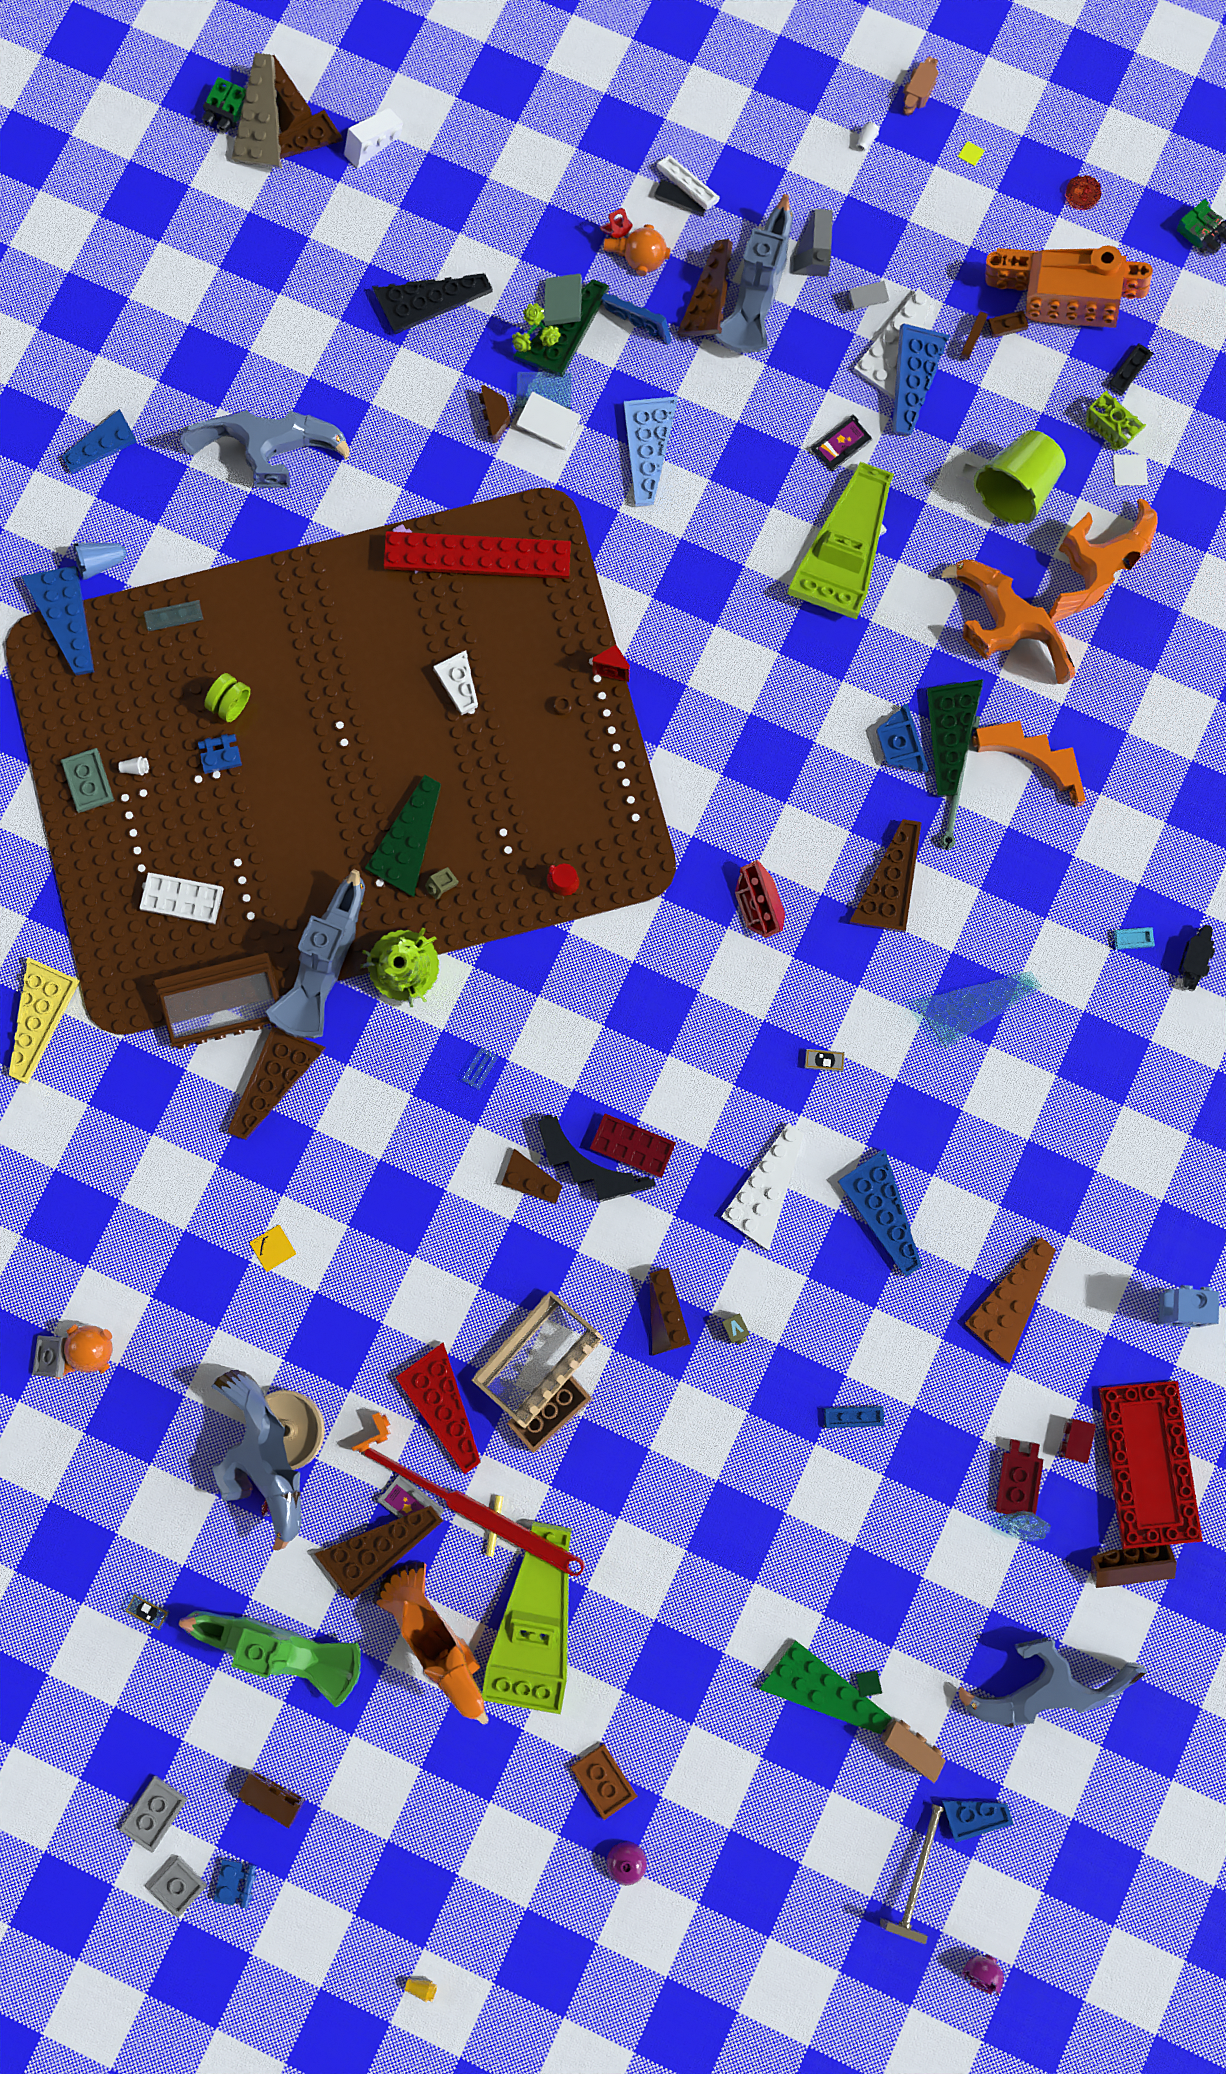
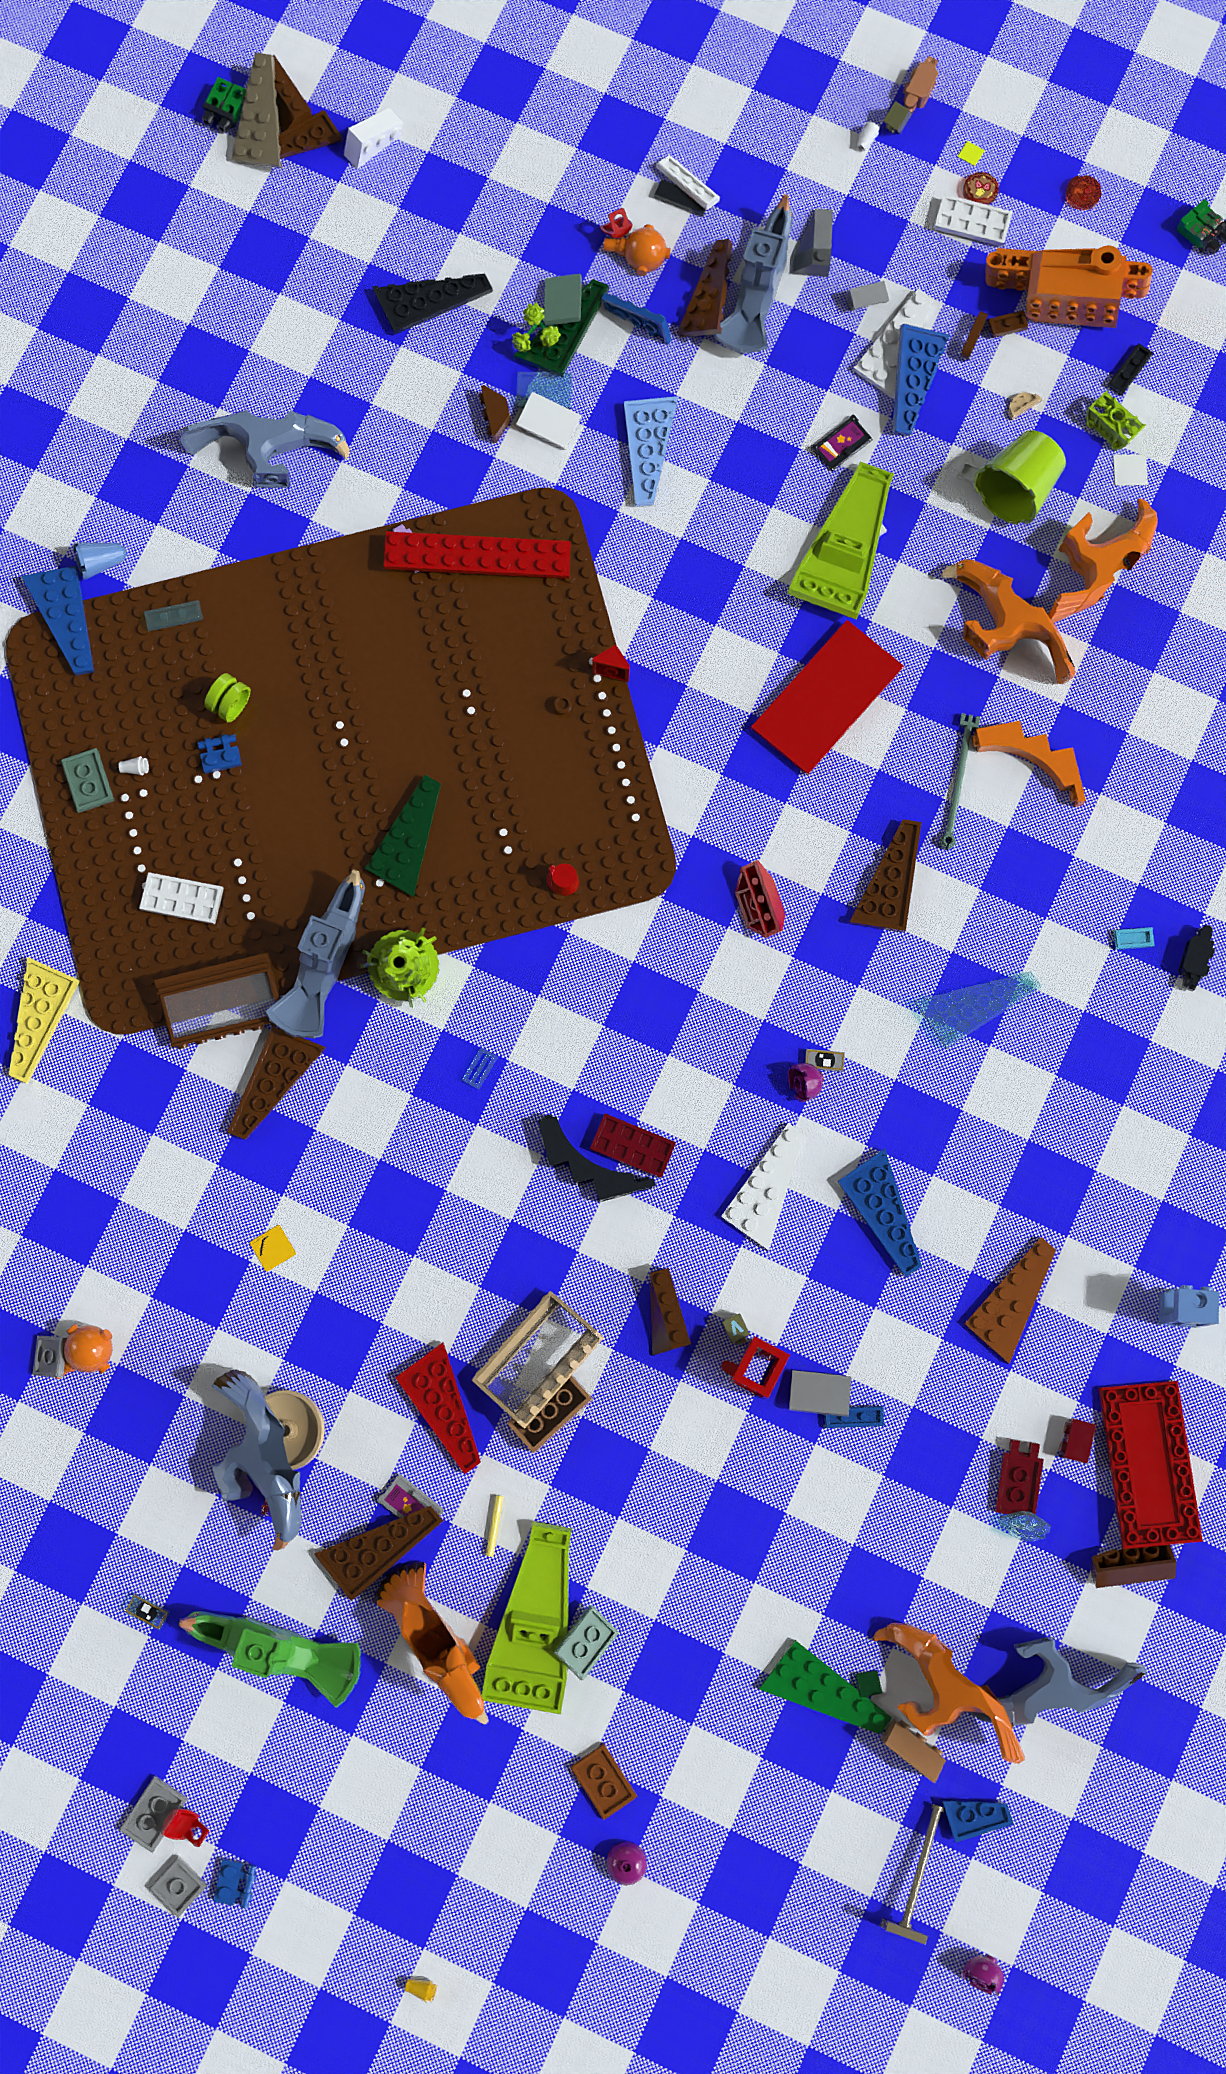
blue wing [62,409,137,474] -> none
reddish brown wedge [238,1770,306,1829] -> none
orange bracket [352,1412,391,1453] -> none
red piece [364,1448,585,1576] -> none
olive bracket [425,867,459,900] -> none
white wing [433,650,478,715] -> none
reddish brown wing [501,1149,563,1204] -> none
blue wing [876,703,929,773] -> none
dark green wing [927,679,984,797] -> none
none -> red piece [161,1809,209,1847]
none -> tile [553,1605,620,1680]
none -> red piece [721,1336,790,1399]
none -> red tile [751,620,904,776]
none -> magenta cylinder [788,1063,824,1102]
none -> light grey tile [789,1370,851,1417]
none -> orange animal [873,1622,1026,1764]
none -> olive brick [883,101,912,134]
none -> white plate [934,194,1013,247]
none -> tile [963,172,999,205]
none -> tan tile [1008,392,1042,420]

